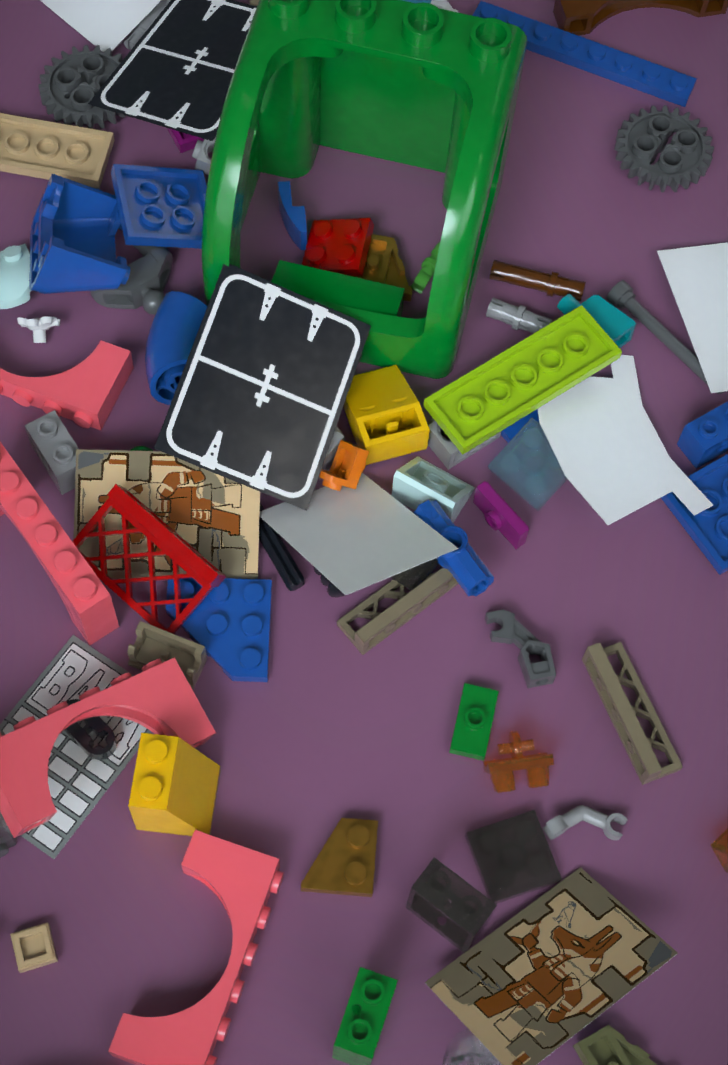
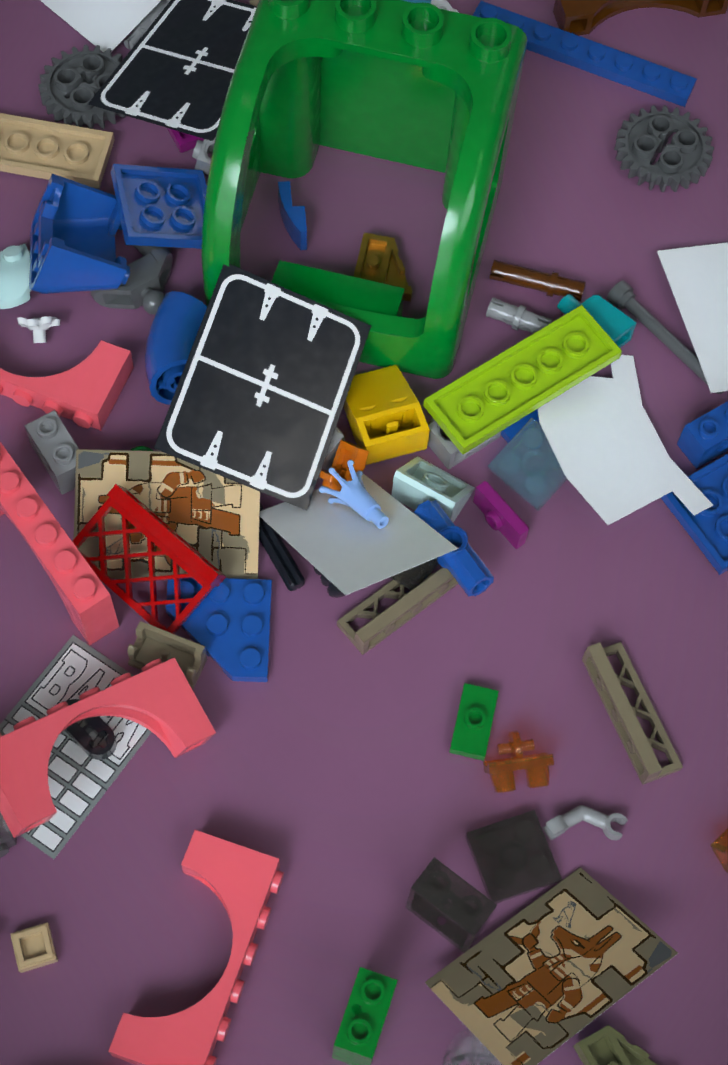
yellow slope [128,733,220,836] -> none
pearl gold wing [301,818,378,897] -> none
red plate [302,218,374,277] -> none
bright green piece [411,242,440,294] -> none
dark grey piece [485,609,556,688] -> none
none -> light blue piece [319,459,389,529]

